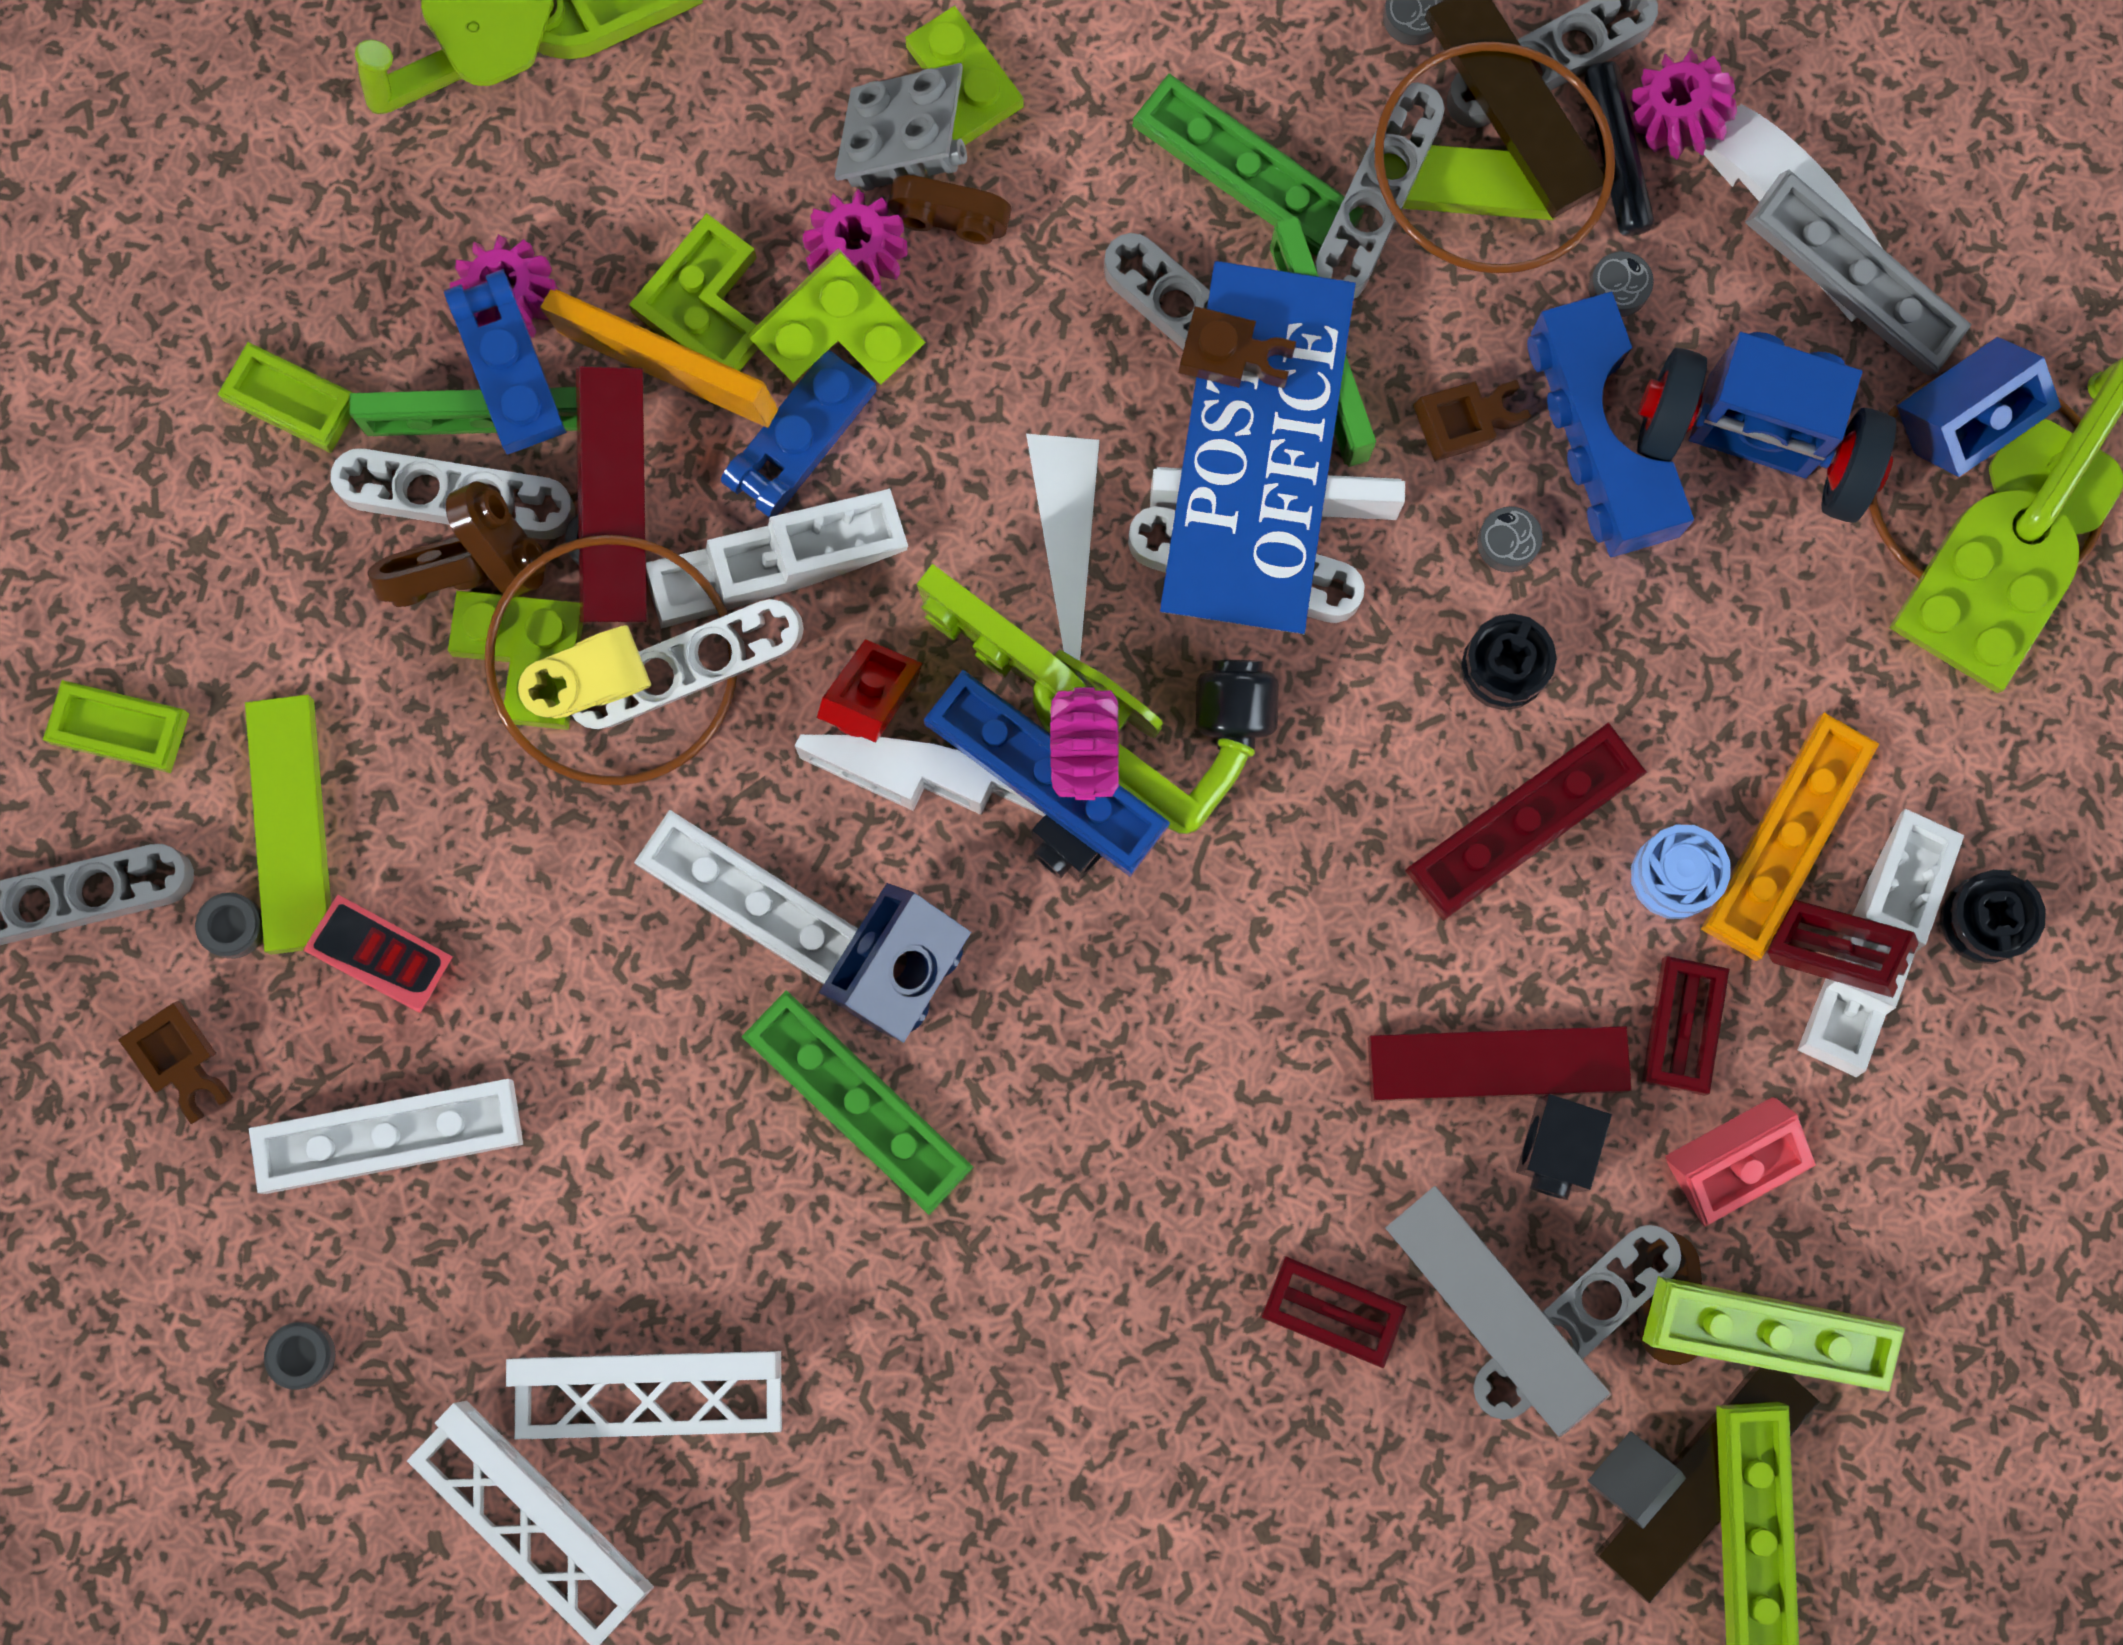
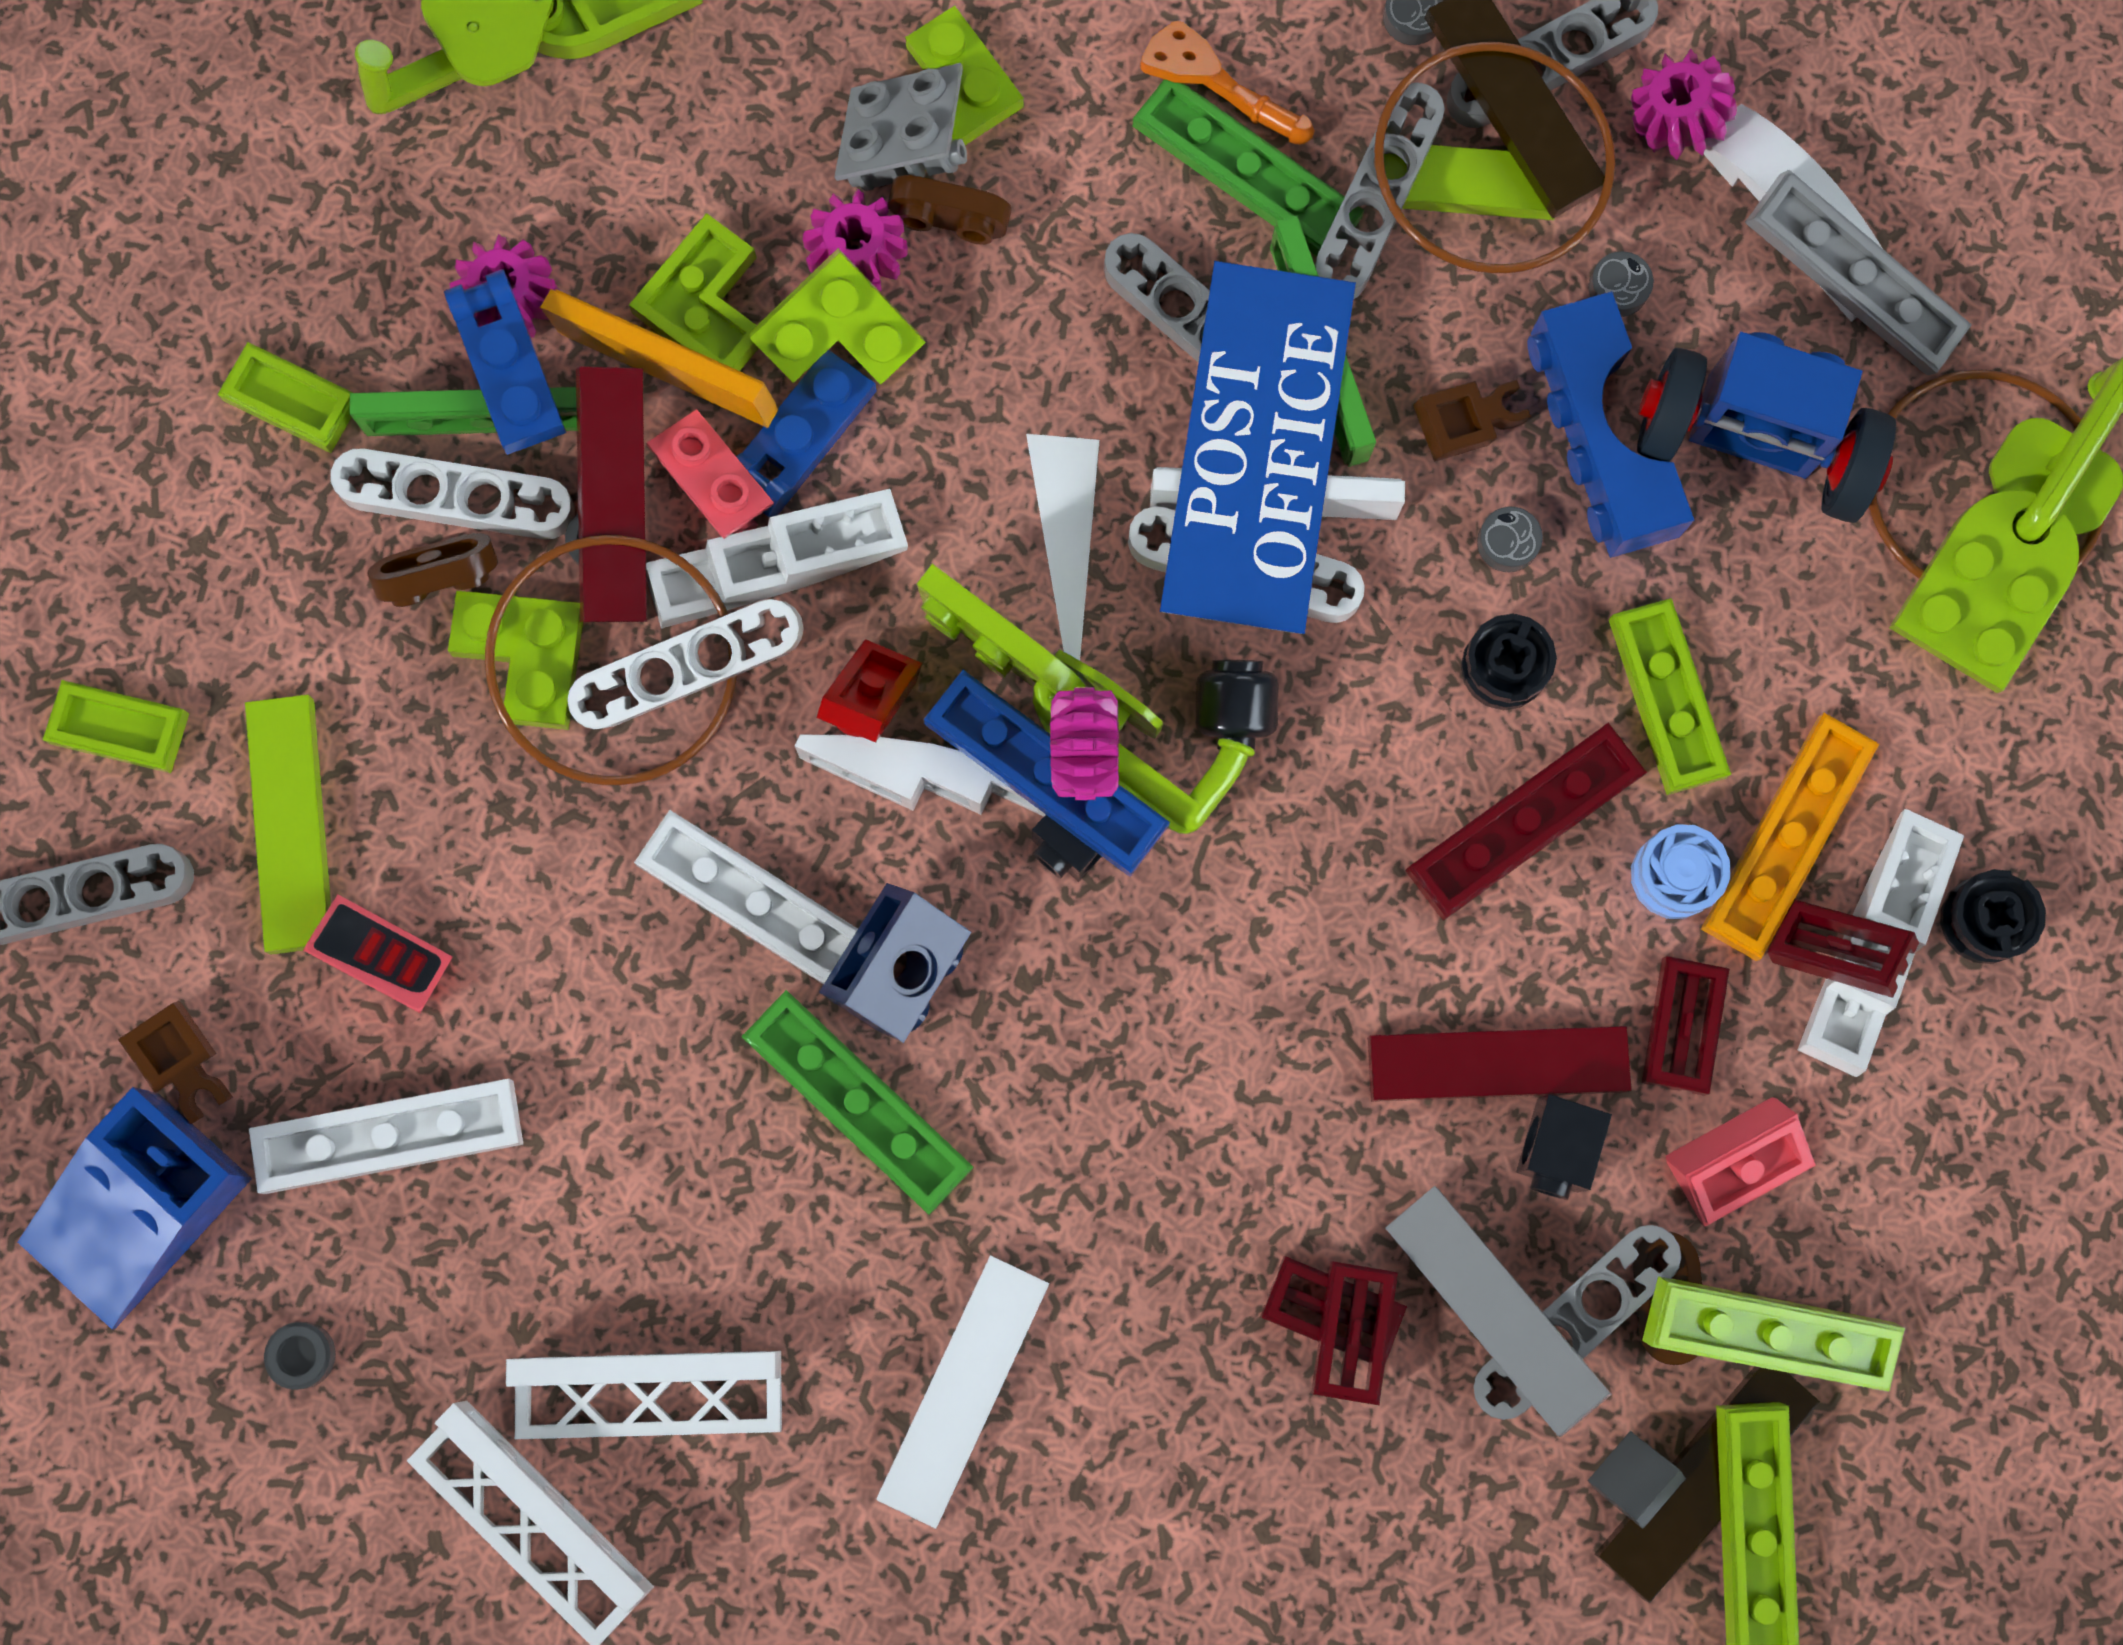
dark grey tile [195,893,263,959] -> none
reddish brown plate [446,481,546,598] -> none
light yellow piece [518,625,651,718] -> none
reddish brown plate [1178,306,1296,389] -> none
black axle [1584,61,1654,237] -> none
blue brick [1897,337,2061,477] -> none
none -> slope [17,1087,252,1329]
none -> coral hinge [646,409,774,539]
none -> white tile [876,1255,1050,1529]
none -> orange piece [1140,21,1315,145]
none -> dark red tile [1311,1261,1398,1406]
none -> lime tile [1608,598,1731,795]

